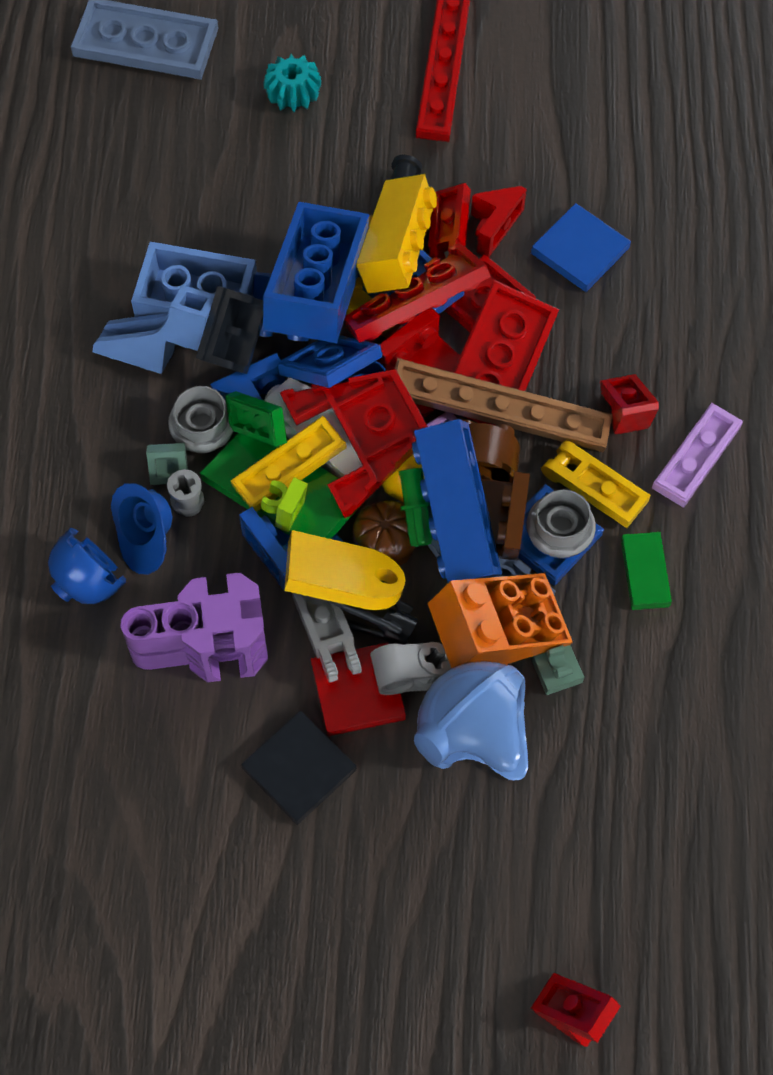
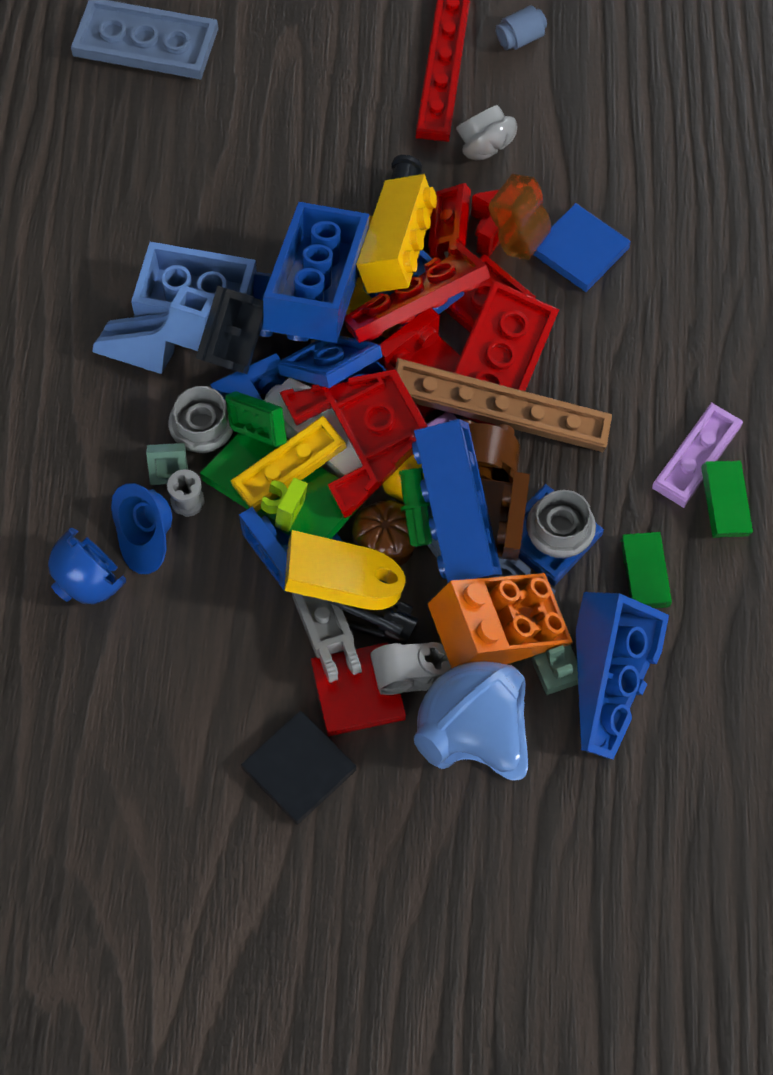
medium lavender connector [120,573,268,682] -> none
teal gear [264,53,321,112] -> none
red slope [531,973,621,1047] -> none
yellow plate [541,440,651,528] -> none
red slope [600,374,659,434] -> none
none -> light grey piece [456,105,517,160]
none -> clear orange brick [489,174,551,260]
none -> sand blue brick [495,5,547,50]
none -> blue wedge [576,592,669,760]
none -> green tile [701,460,753,538]

